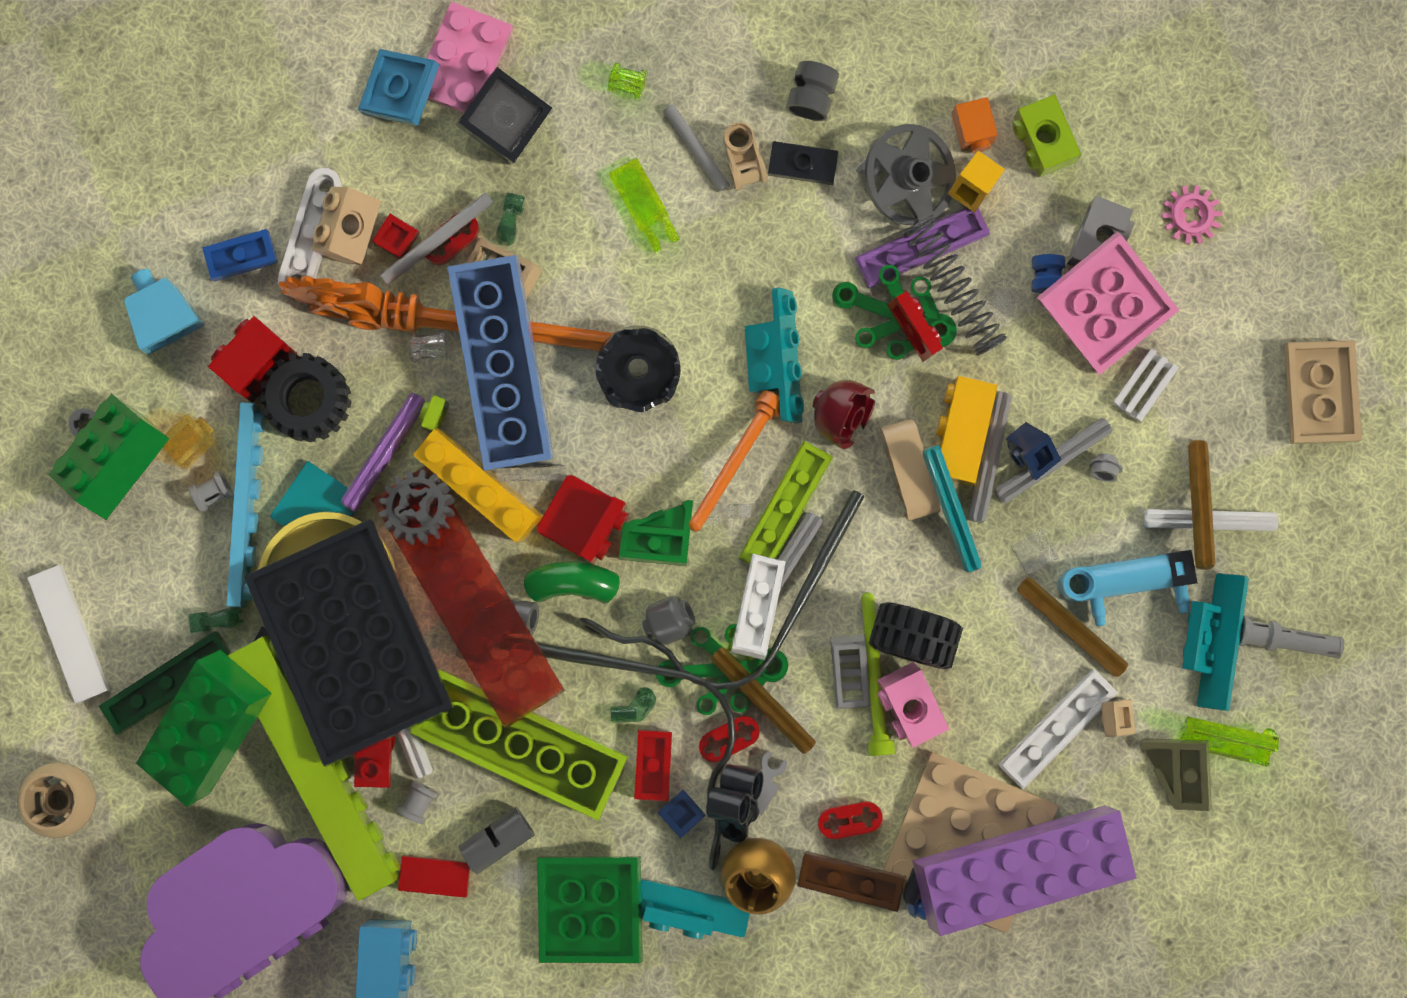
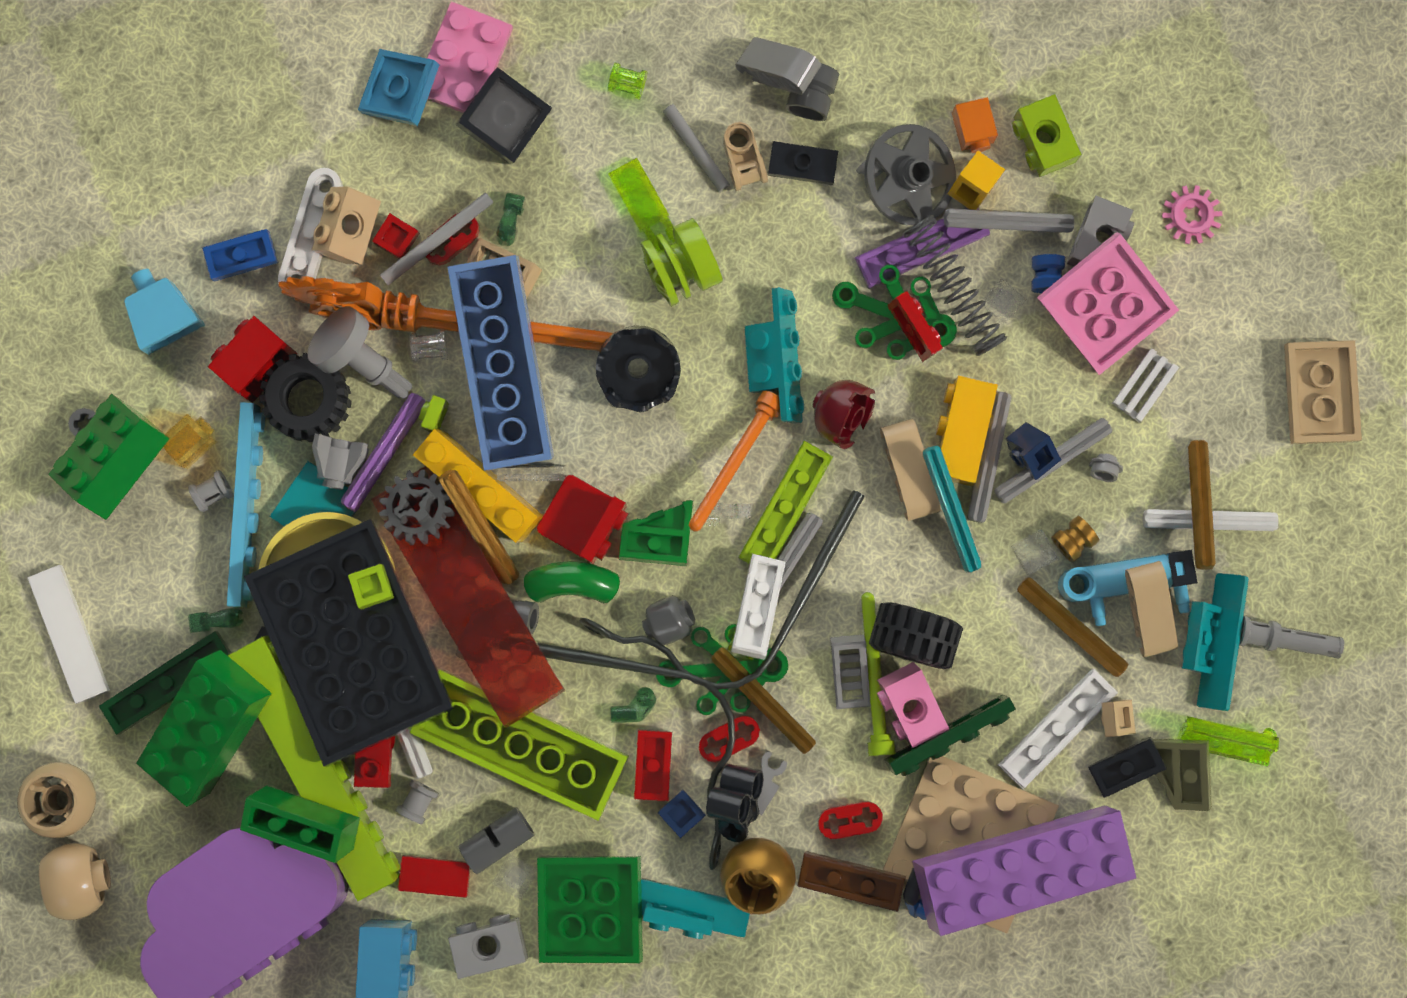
none -> tan wheel [39,843,111,920]
none -> green brick [240,785,360,863]
none -> light grey piece [308,306,413,399]
none -> light grey brick [312,434,369,490]
none -> lime plate [348,564,394,609]
none -> pearl gold axle [439,469,519,585]
none -> light grey brick [448,913,528,979]
none -> lime wheel [641,218,723,307]
none -> light grey beam [735,37,821,95]
none -> dark green plate [884,694,1016,776]
none -> light grey axle [944,209,1074,233]
none -> pearl gold wheel [1051,516,1099,563]
none -> black plate [1088,737,1167,798]
none -> tan beam [1125,561,1178,657]

